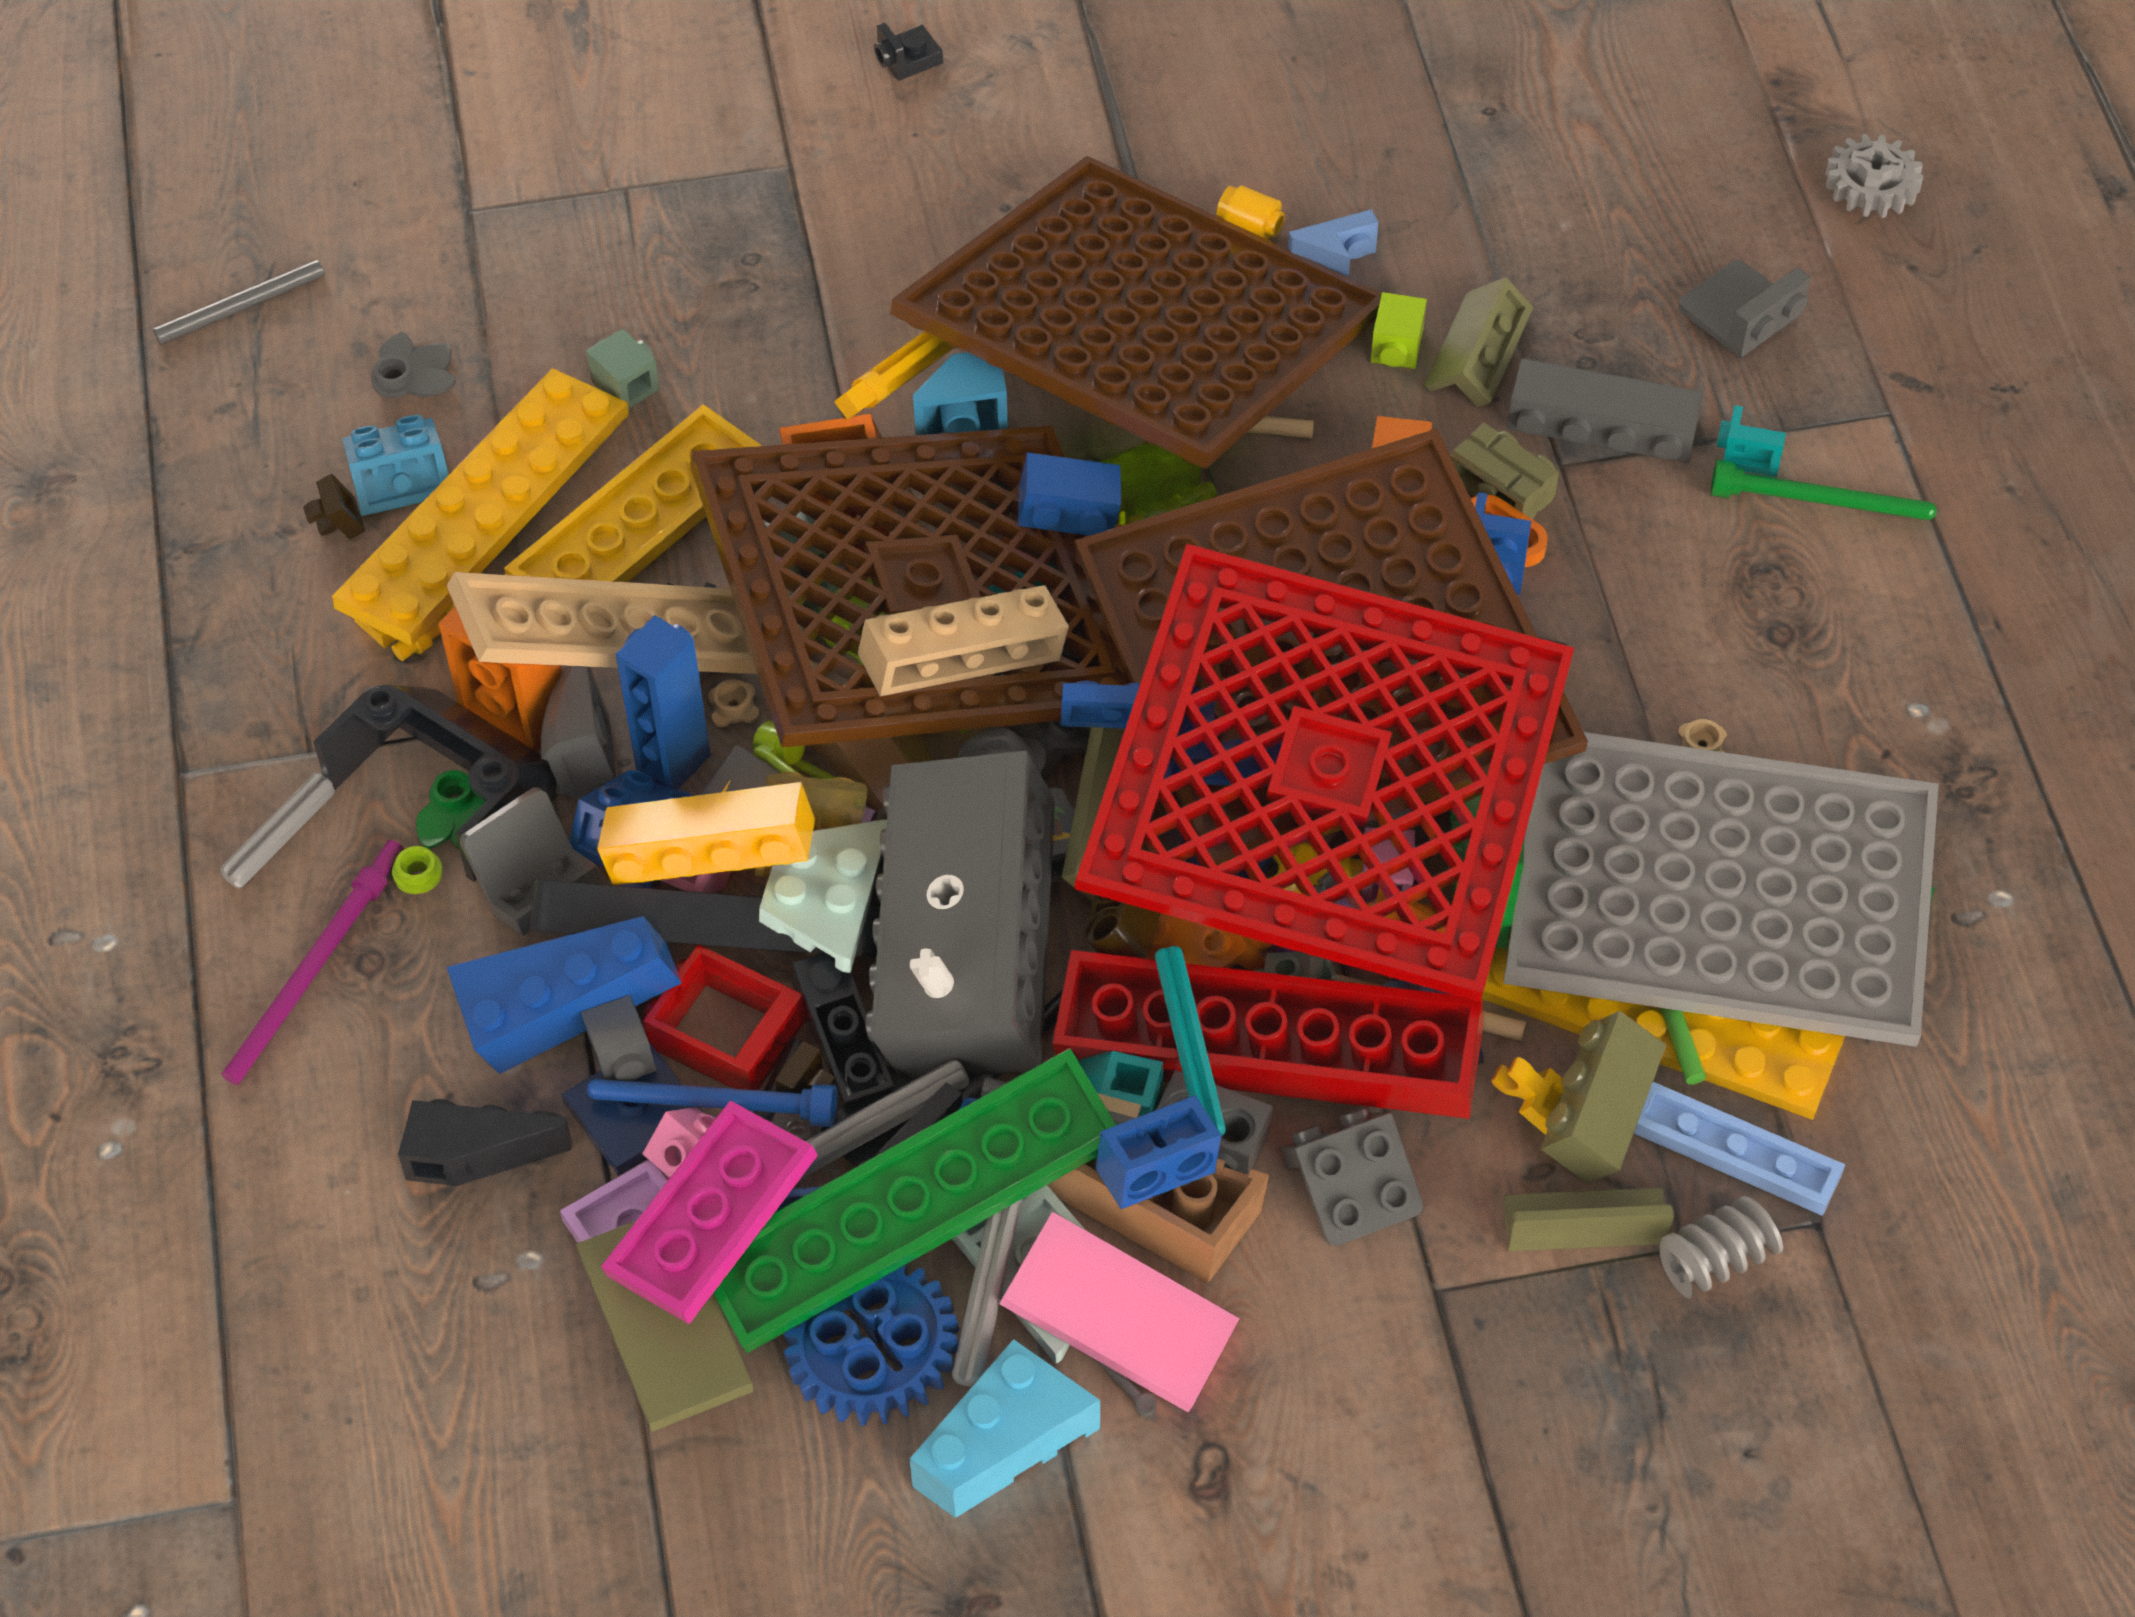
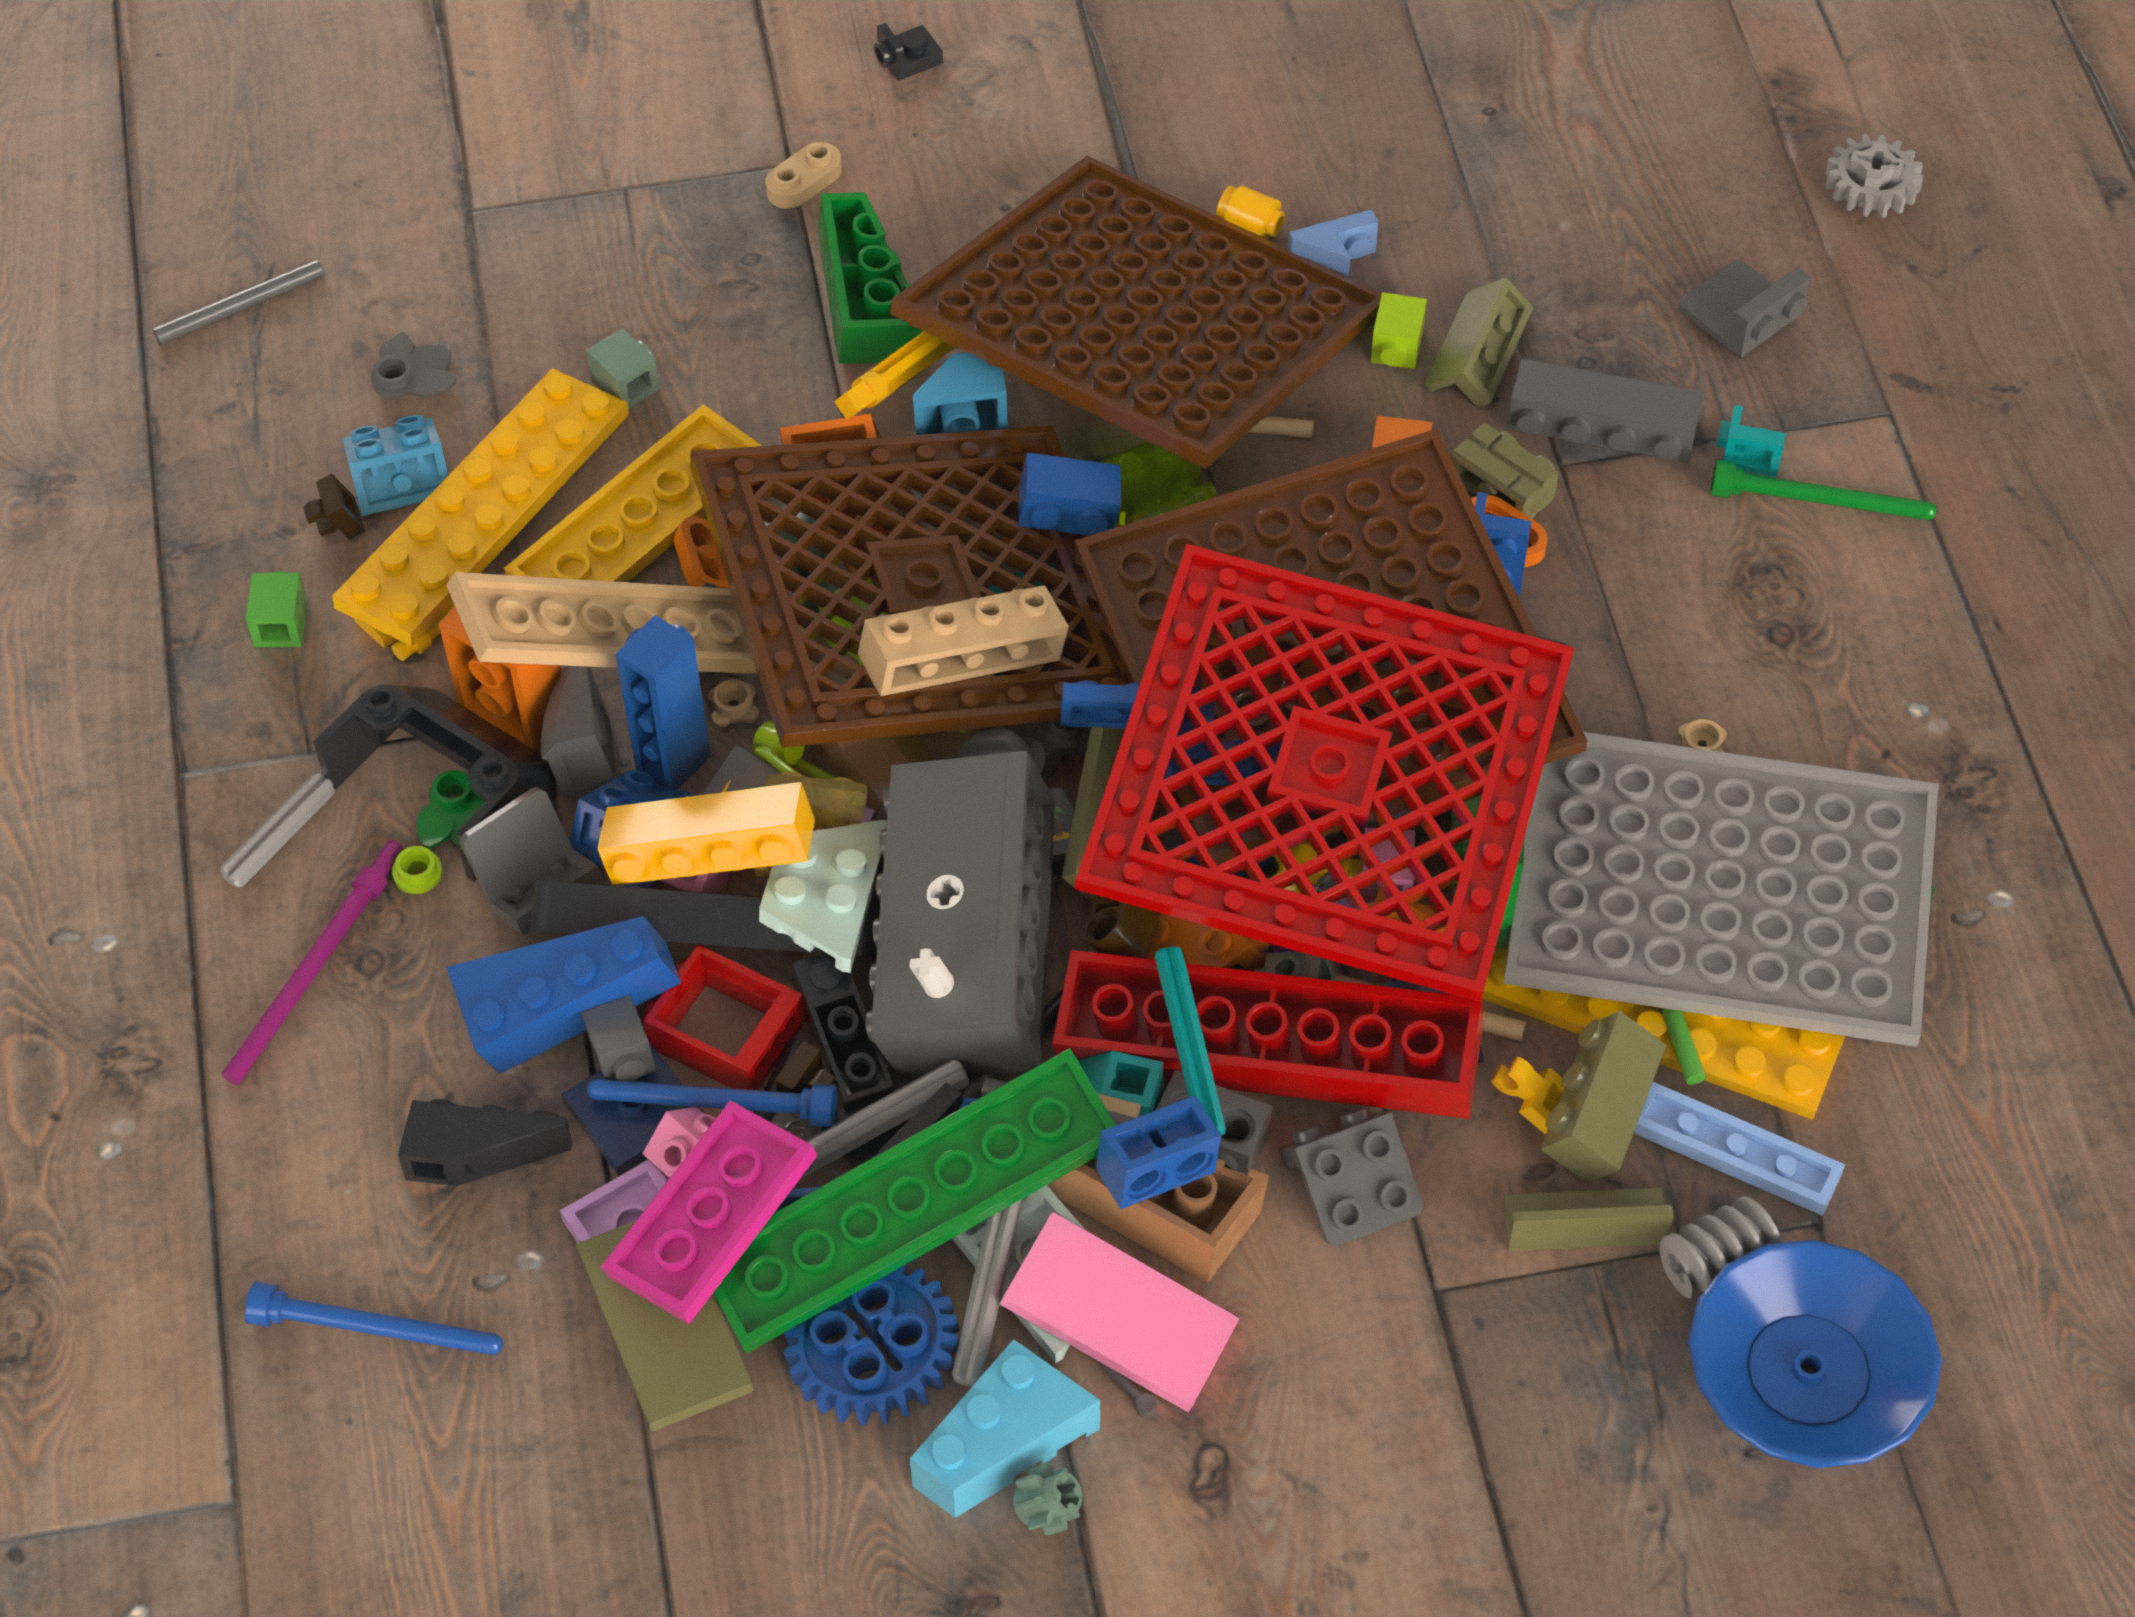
none -> blue piece [245,1281,503,1355]
none -> bright green brick [246,571,308,647]
none -> orange plate [673,516,730,589]
none -> tan plate [765,142,842,209]
none -> green wedge [817,192,924,364]
none -> sand green gear [1013,1462,1082,1536]
none -> blue dish [1688,1240,1942,1468]

